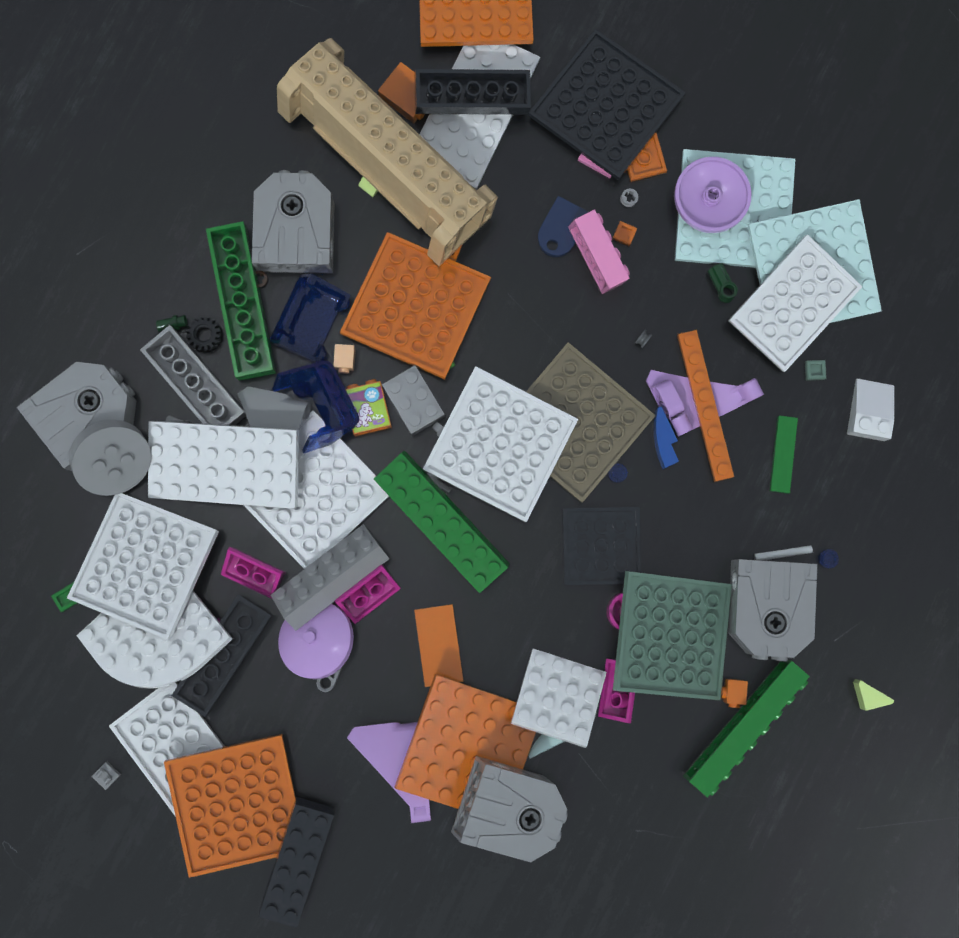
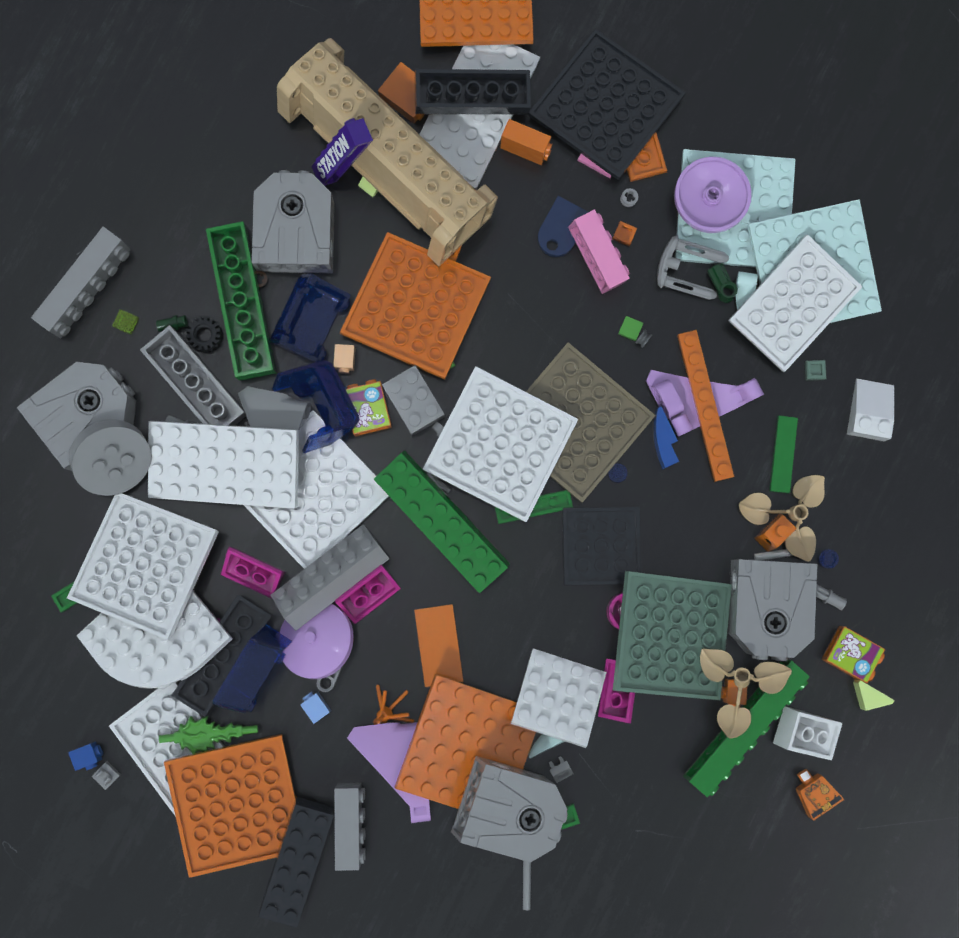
none -> light grey brick [31,227,131,339]
none -> blue brick [68,741,103,771]
none -> clear neon green tile [112,309,138,335]
none -> bright green piece [159,716,258,754]
none -> clear blue windscreen [212,625,292,714]
none -> light blue brick [300,692,332,724]
none -> dark purple brick [311,118,373,186]
none -> light grey brick [334,783,366,871]
none -> orange plant [373,684,414,725]
none -> green tile [495,490,573,524]
none -> orange brick [500,119,553,166]
none -> light grey bar [523,860,531,910]
none -> light grey tile [549,756,574,783]
none -> green tile [561,803,580,829]
none -> bright green tile [618,316,643,341]
none -> light grey piece [657,235,729,300]
none -> tan plant [700,649,792,739]
none -> light aqua piece [736,271,758,310]
none -> tan plant [739,475,825,562]
none -> orange torso [754,514,797,552]
none -> white slope [773,706,842,760]
none -> orange torso [796,769,844,821]
none -> light grey axle [816,585,847,610]
none -> brick [821,626,885,683]

